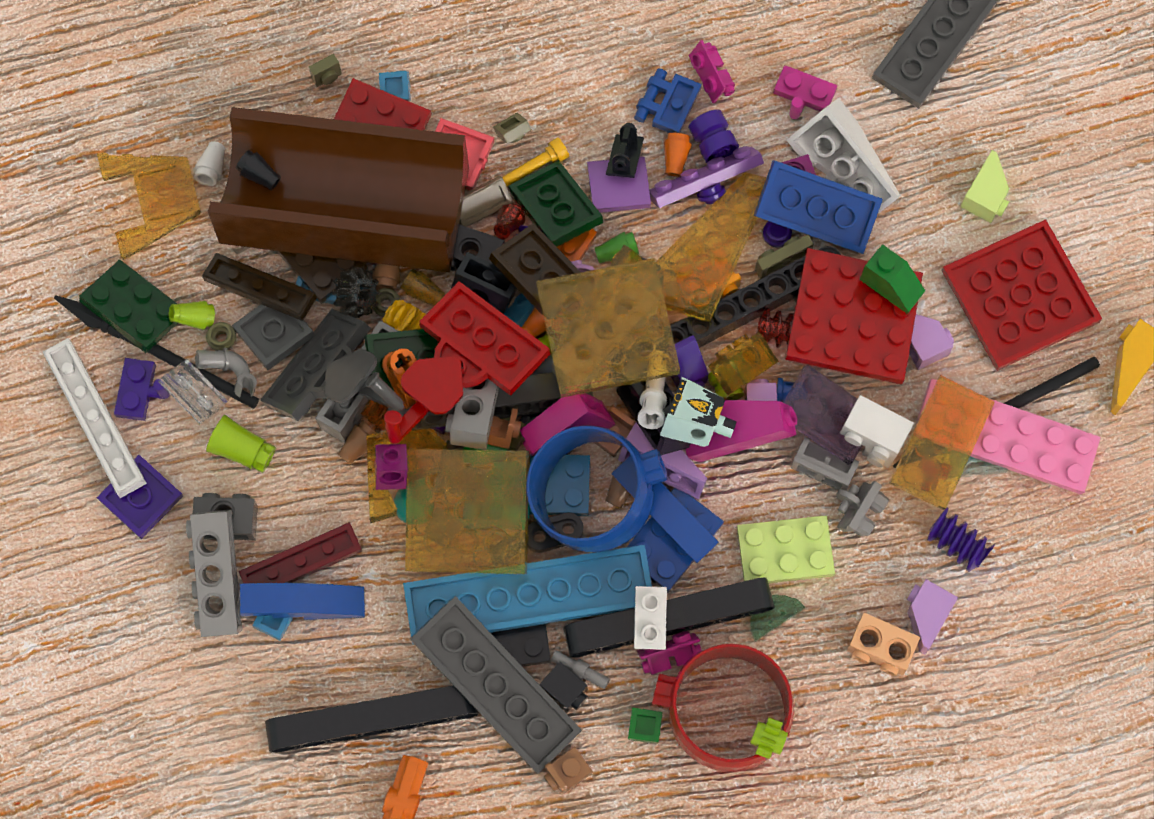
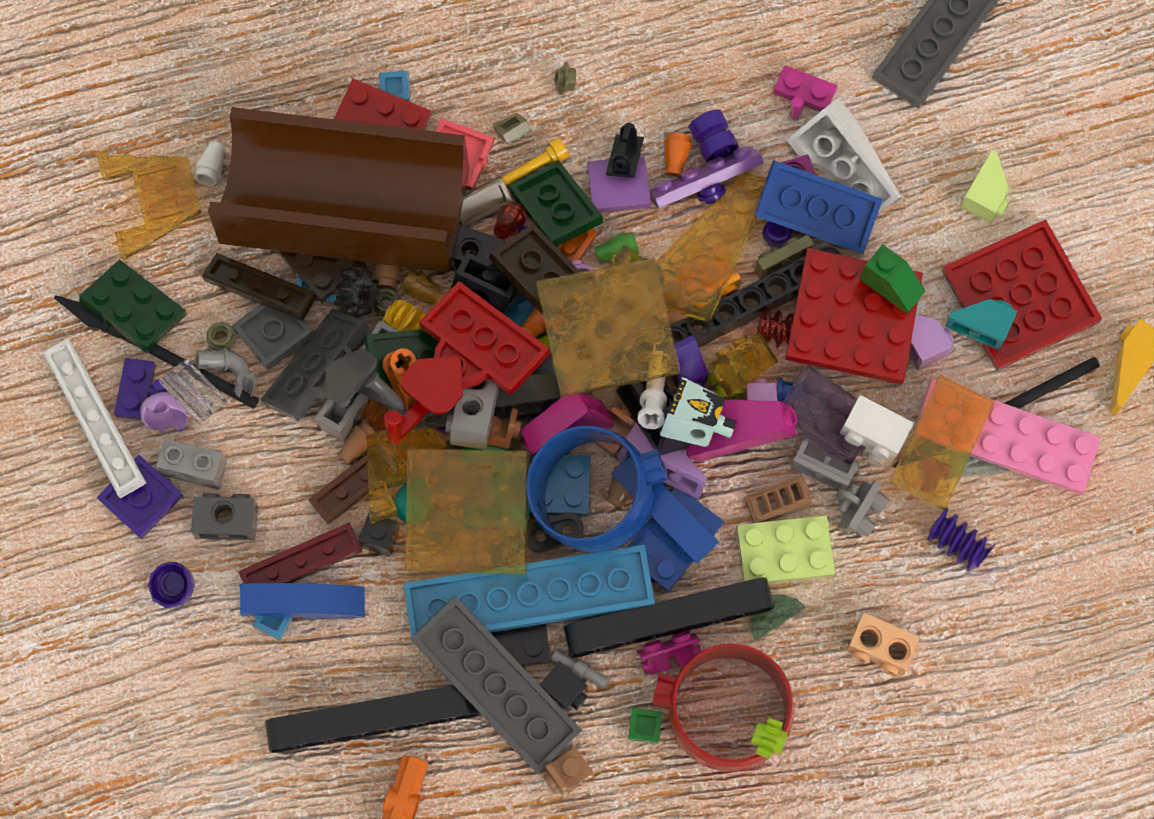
lime cone [169,301,215,330] -> none
light grey brick [186,510,242,637] -> none
lime plant [206,415,276,473] -> none
black cone [236,150,281,191] -> none
olive plate [309,53,342,87] -> none
magenta brick [374,444,408,490] -> none
blue plate [634,68,702,133] -> none
white brick [634,586,667,650] -> none
dark pink hinge [689,40,735,103] -> none
lavender slope [907,579,958,655] -> none
none -> lavender hair [140,392,189,433]
none -> dark purple hair [148,561,195,608]
none -> light grey brick [156,438,227,490]
none -> reddish brown plate [308,445,399,525]
none -> black brick [359,512,400,557]
none -> olive plate [554,62,576,95]
none -> medium nougat slope [744,475,812,523]
none -> teal slope [945,299,1018,351]

